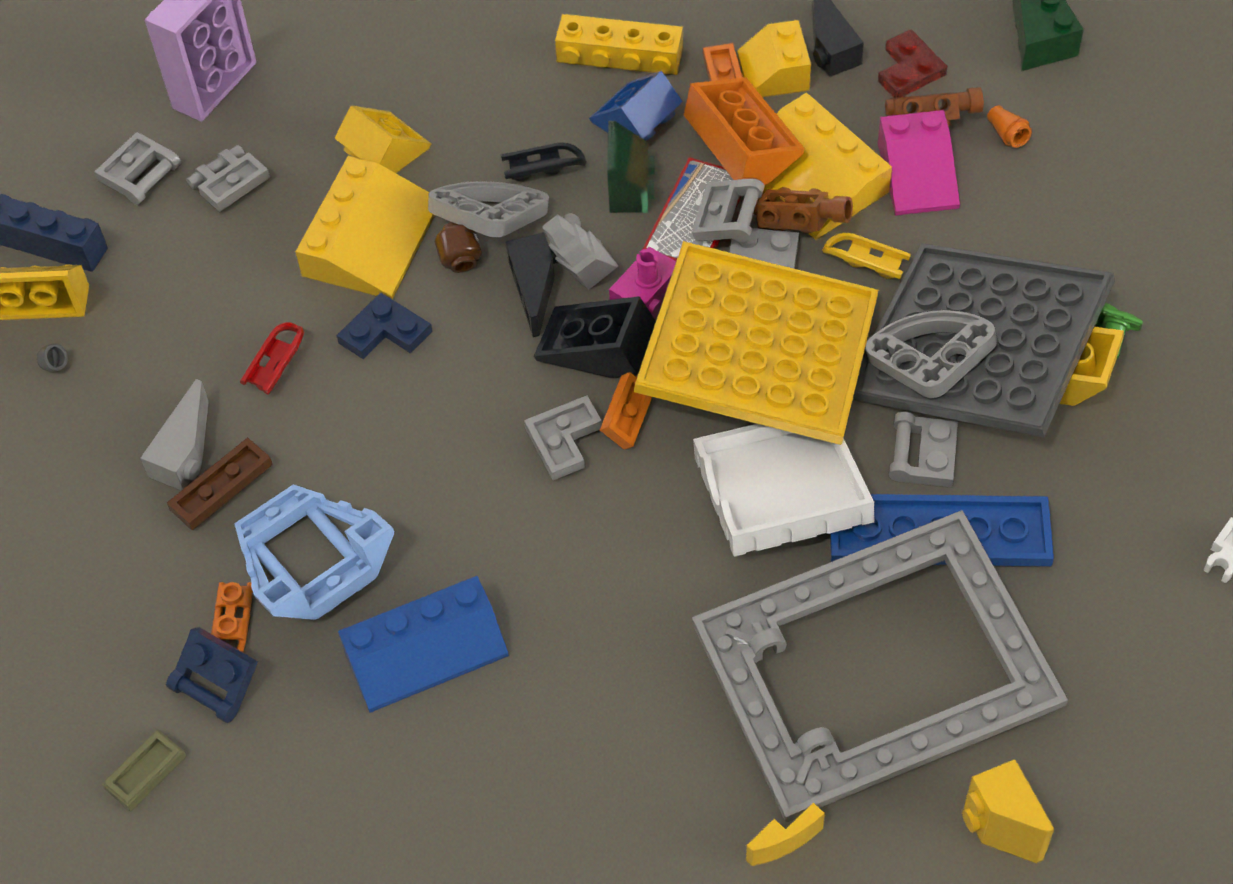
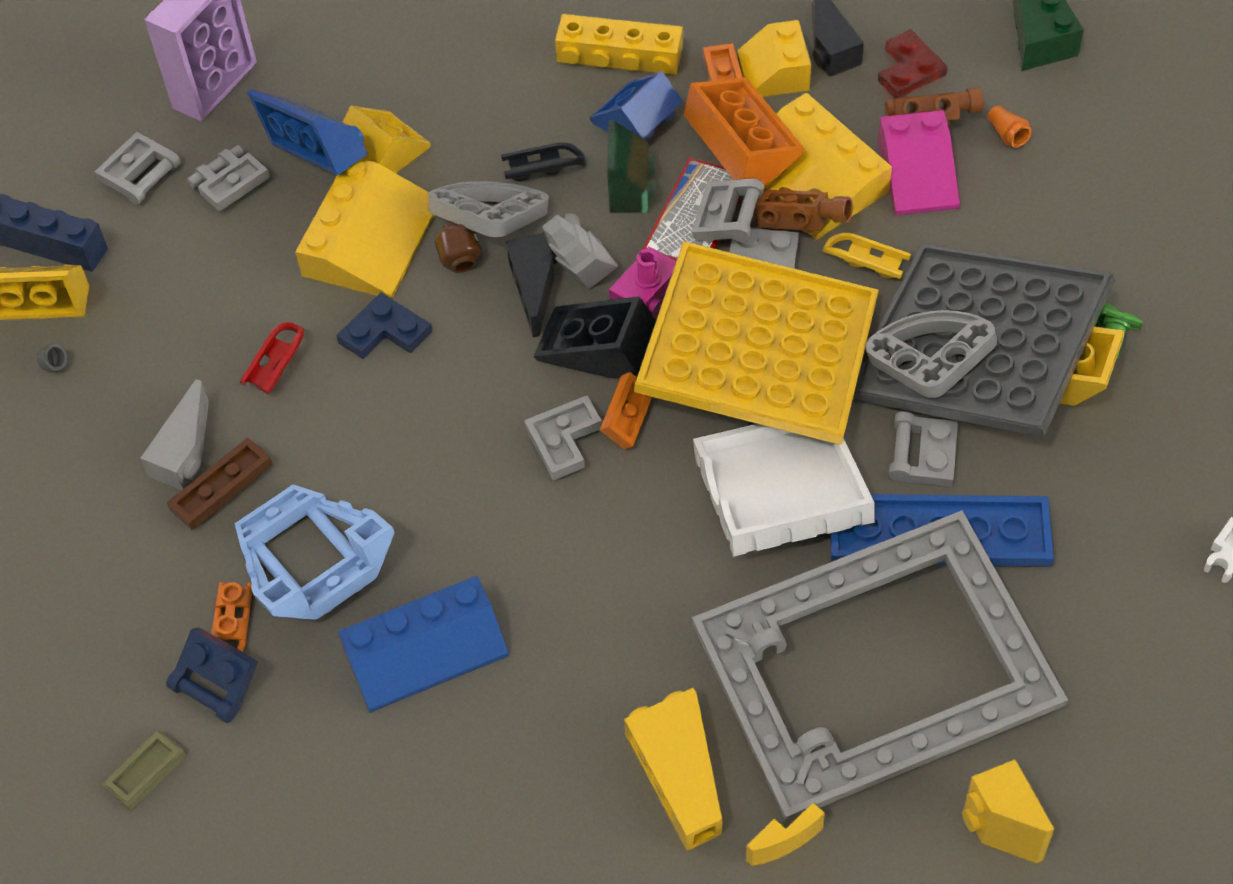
none -> blue slope [247,89,367,175]
none -> yellow slope [624,688,722,851]

